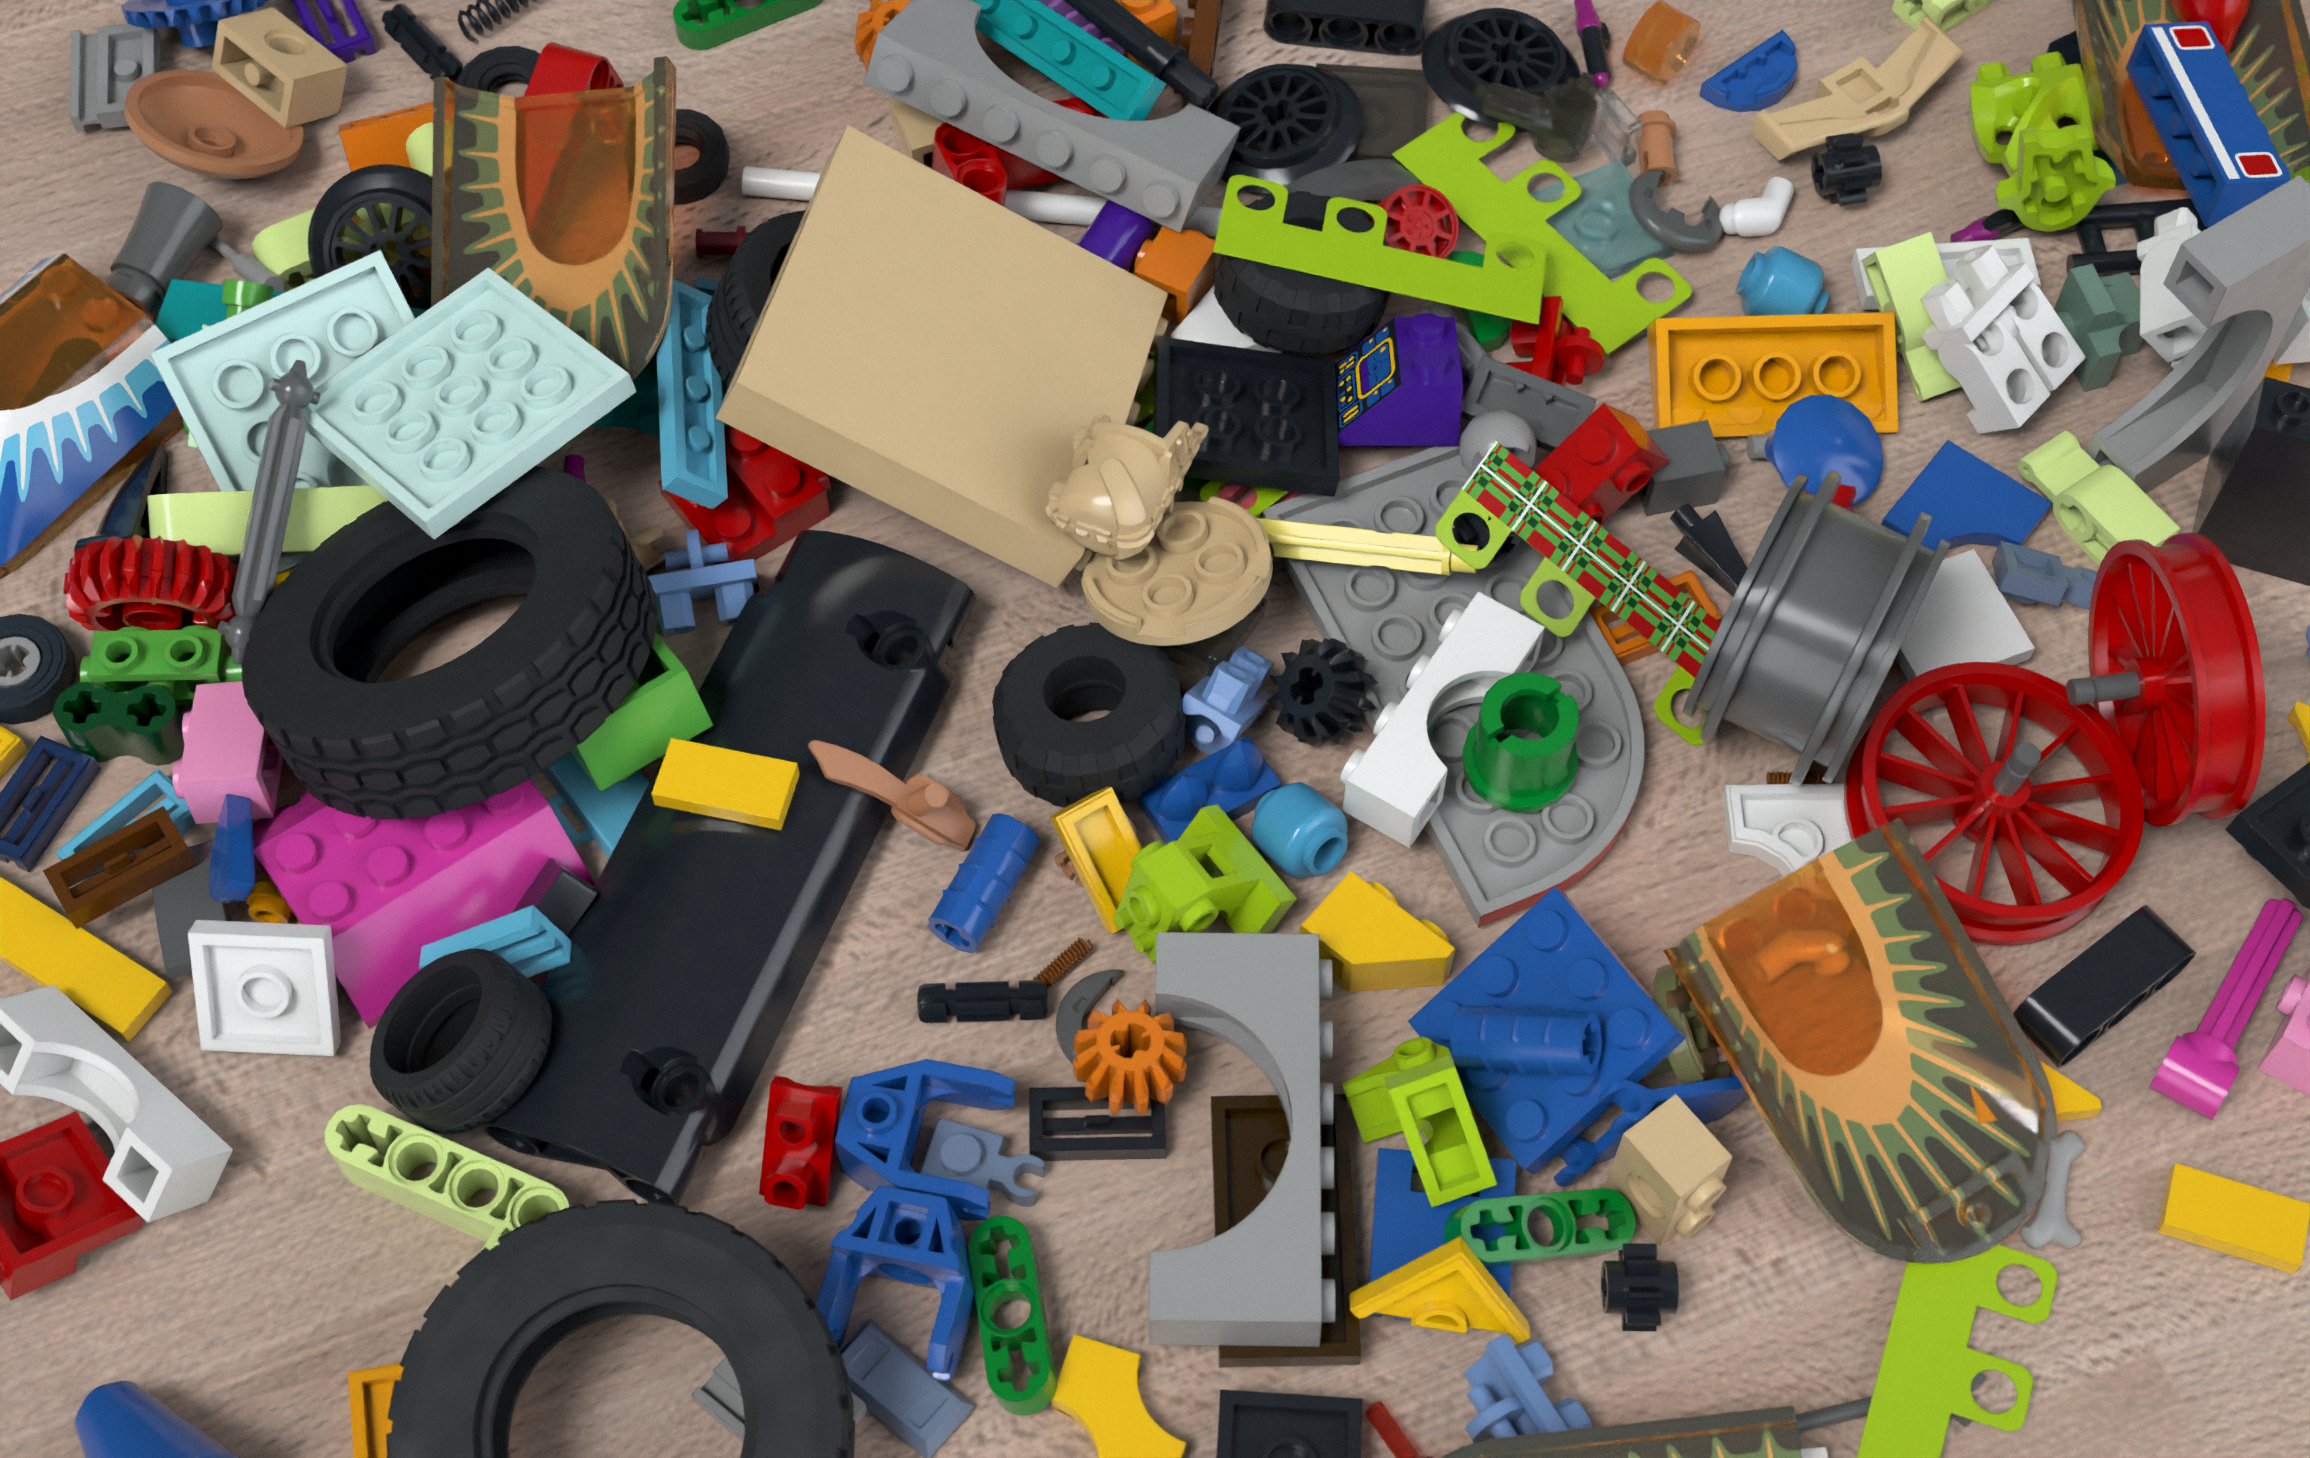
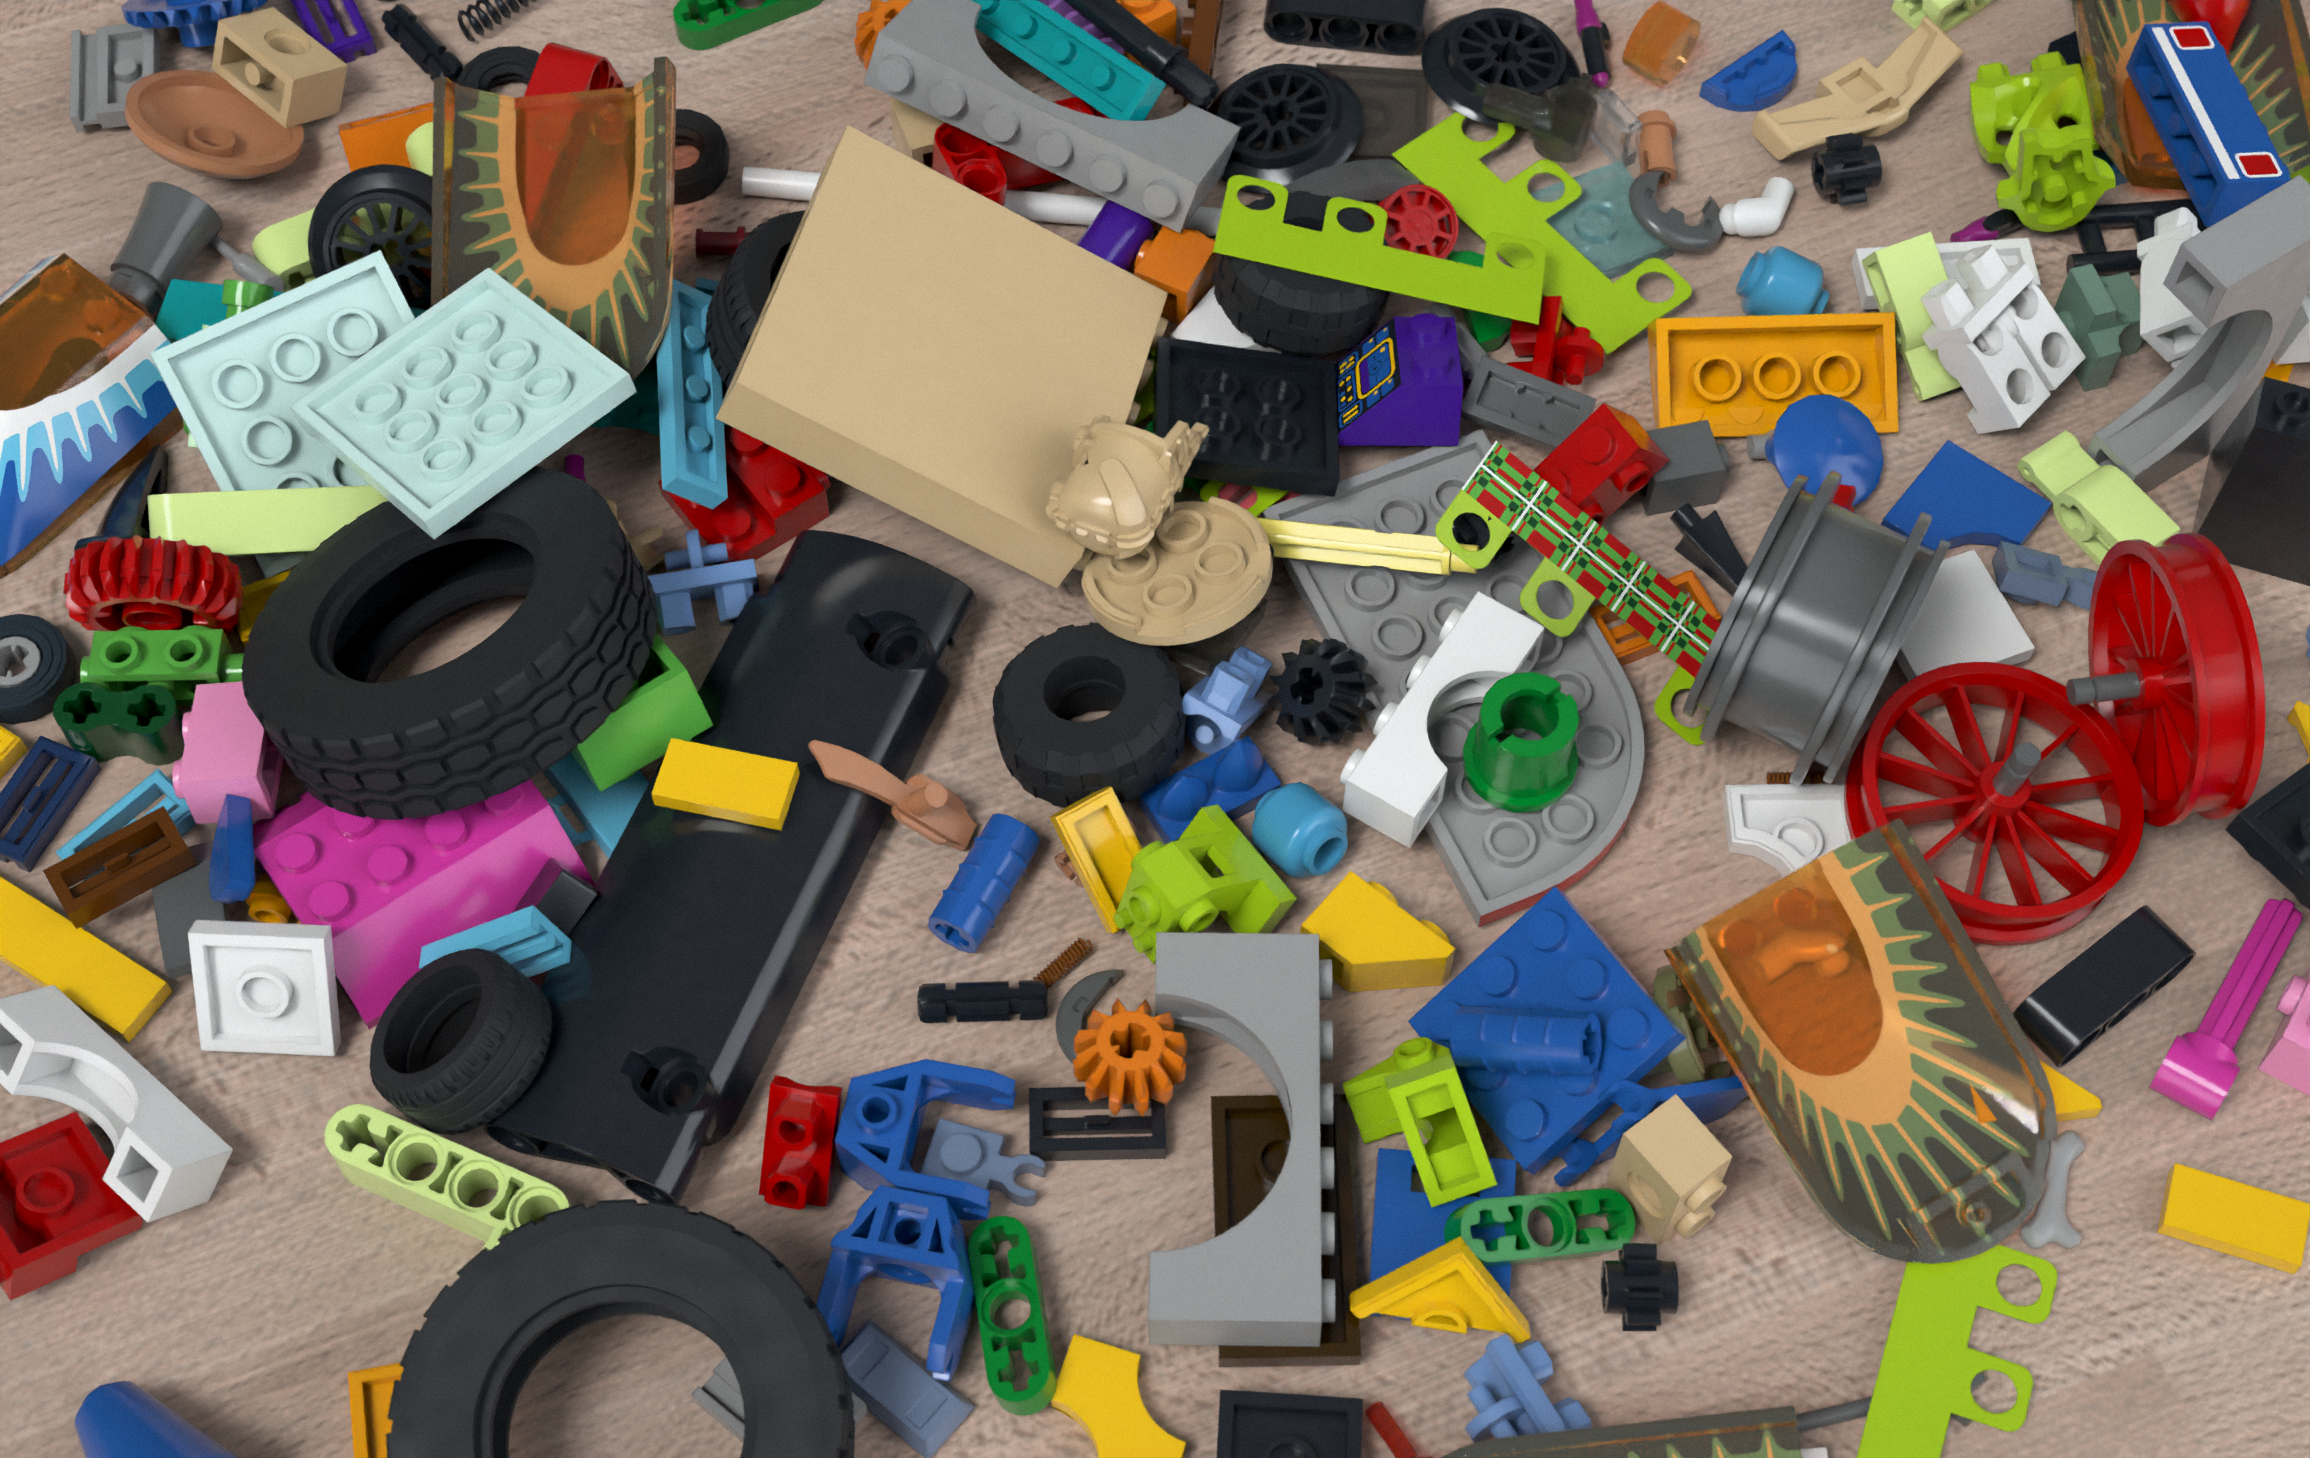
dark grey wheel [218,360,320,666] -> none
light grey piece [1460,410,1537,475] -> none

